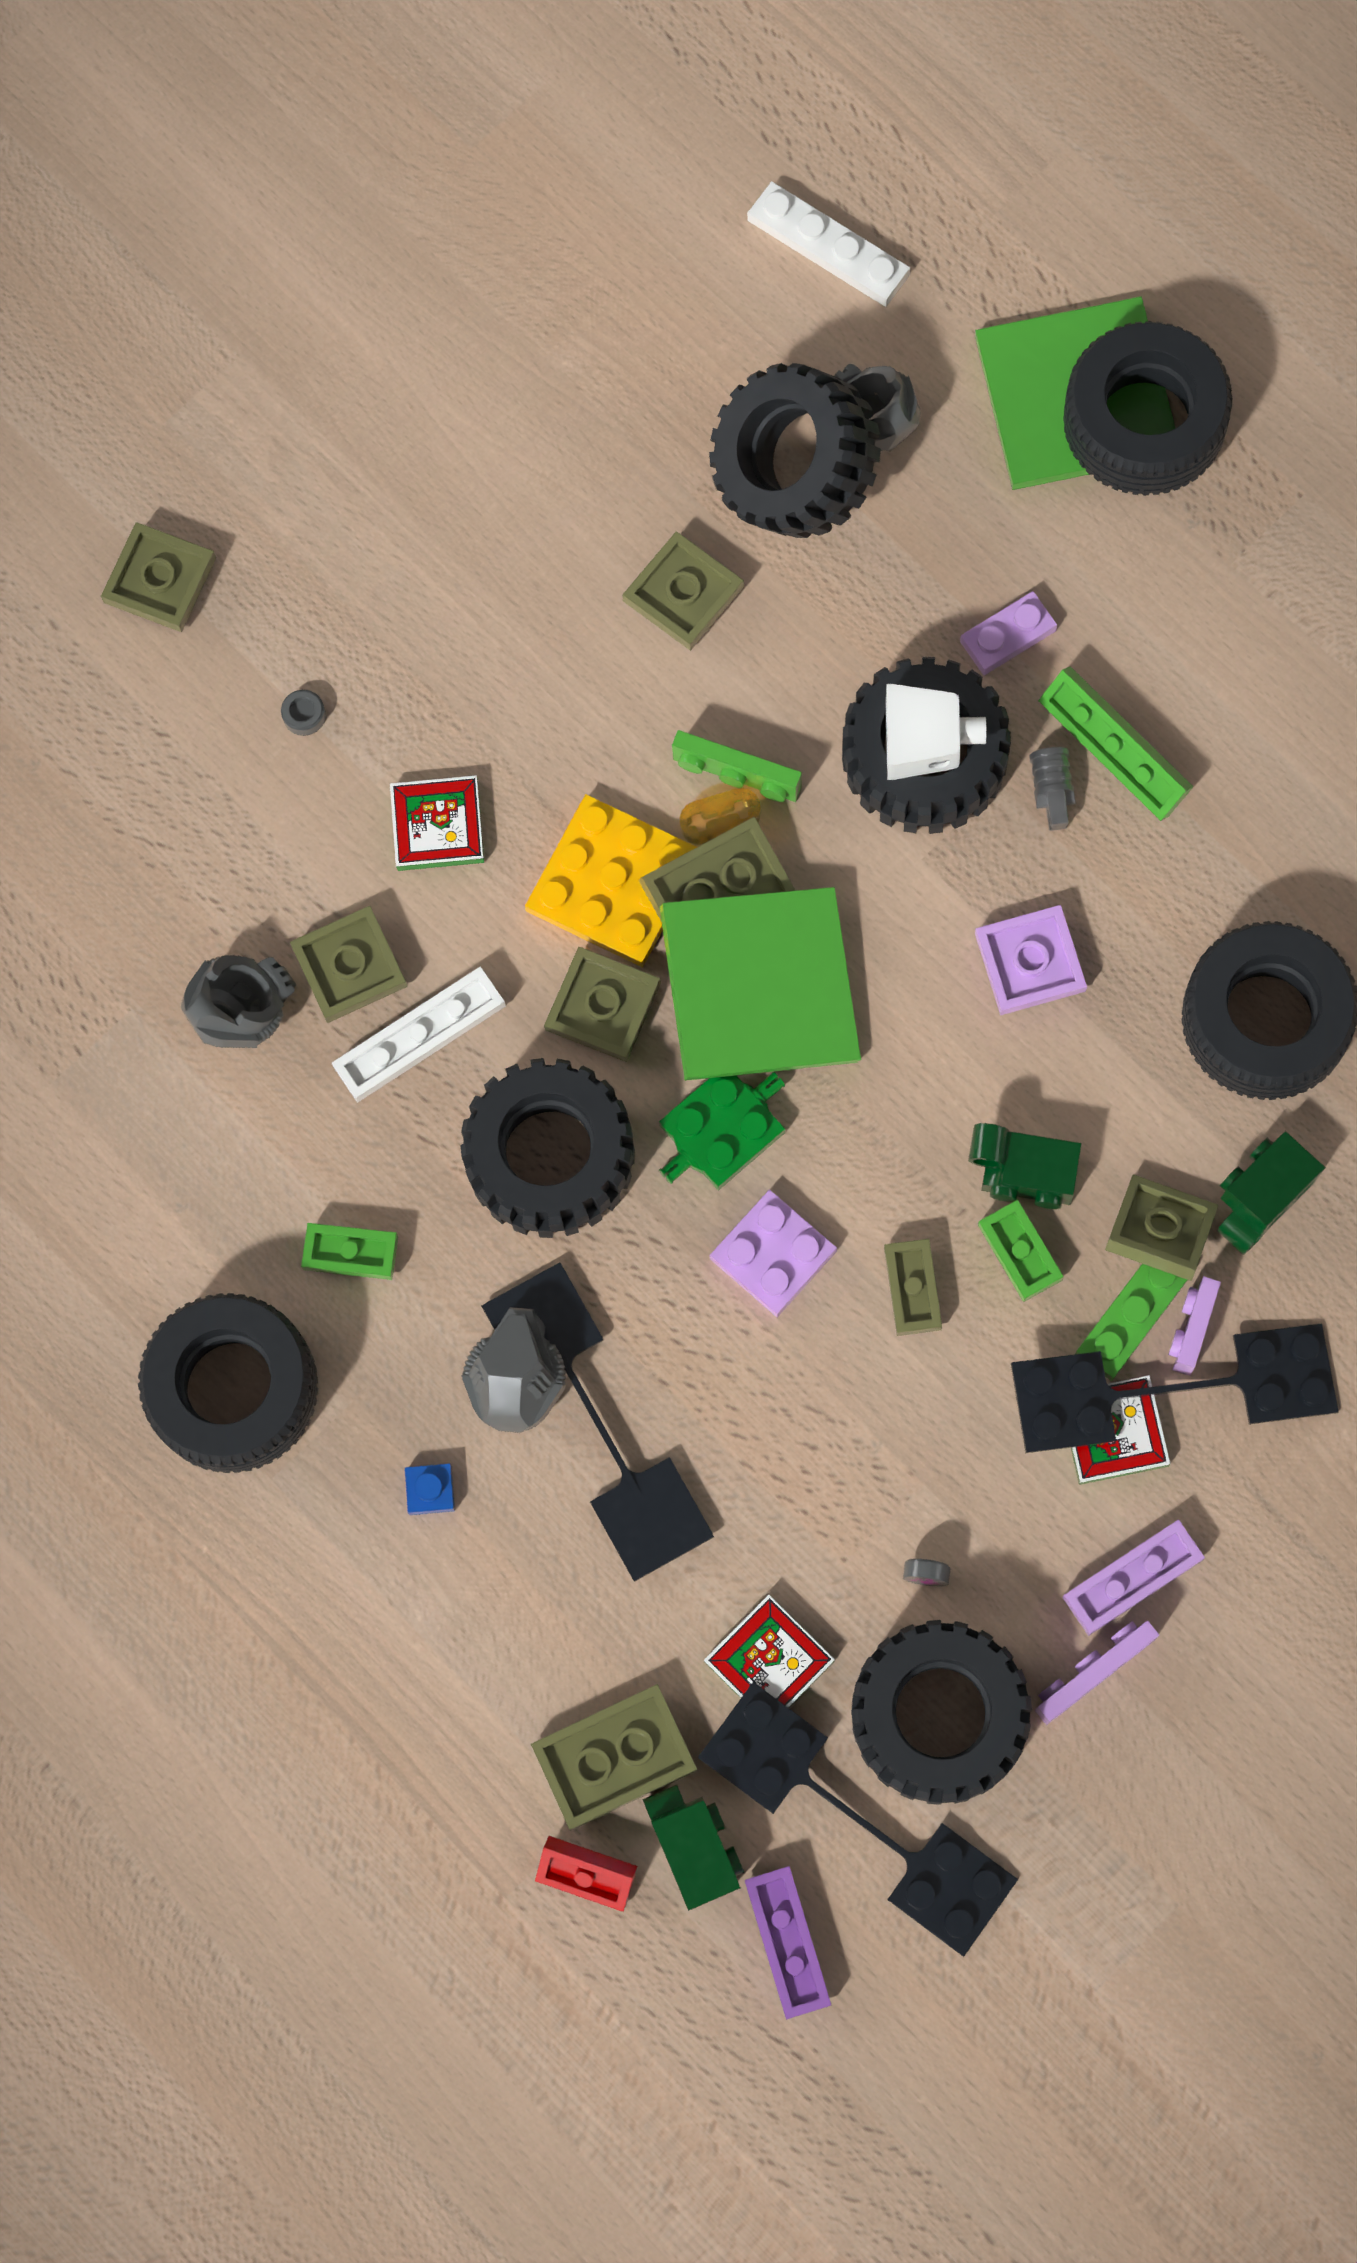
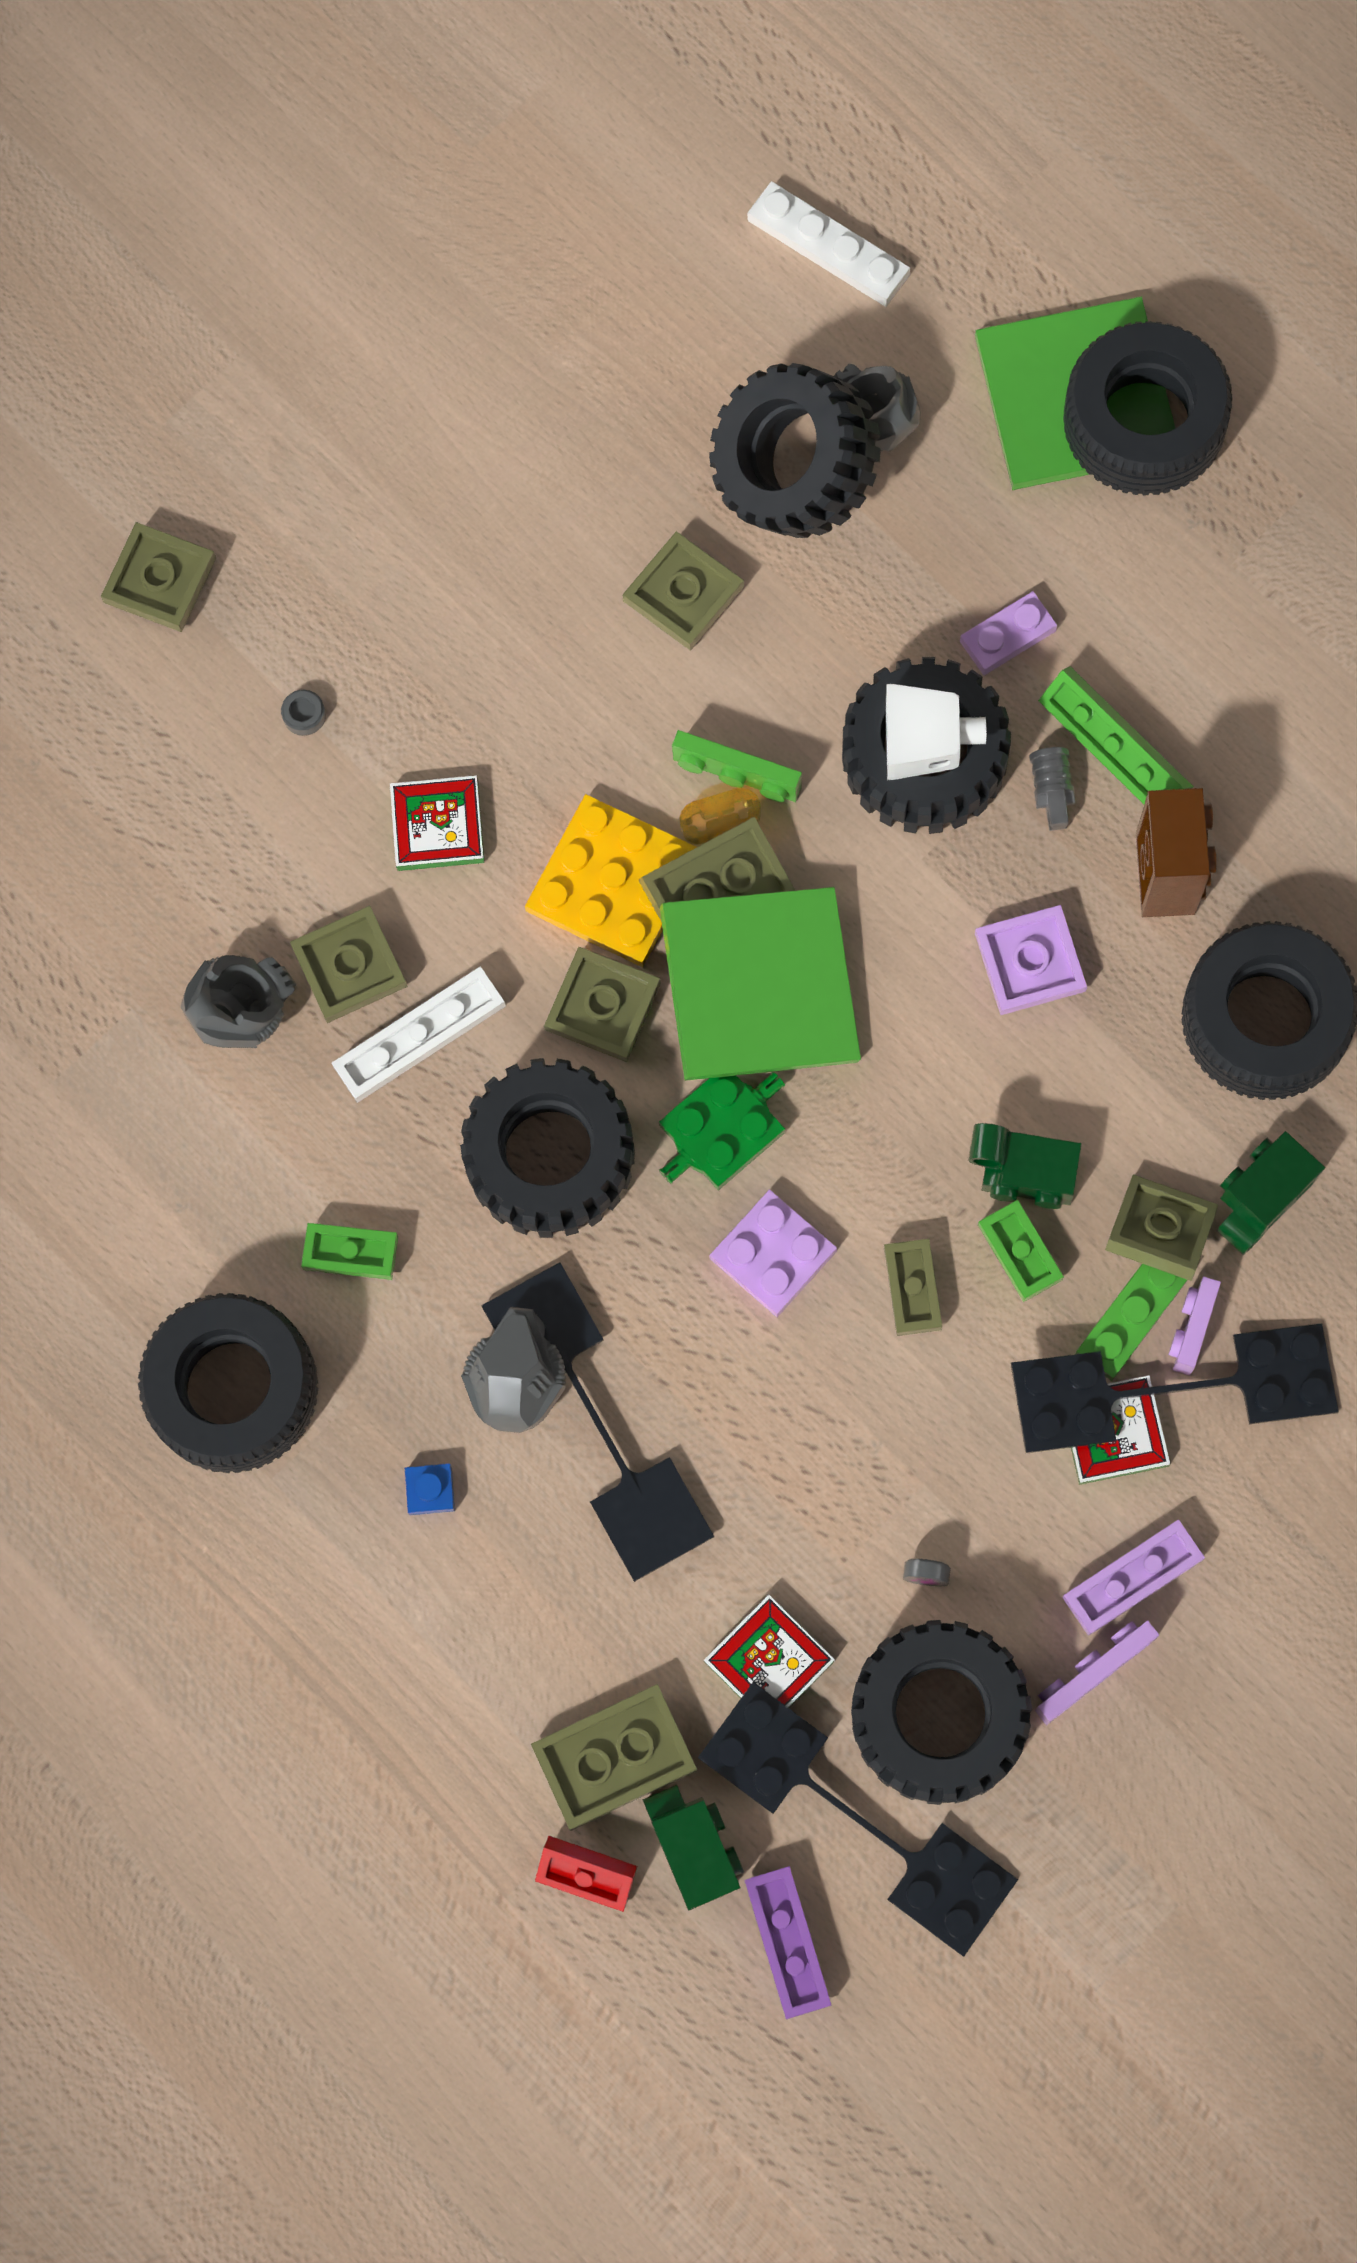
none -> reddish brown brick [1136,788,1216,918]

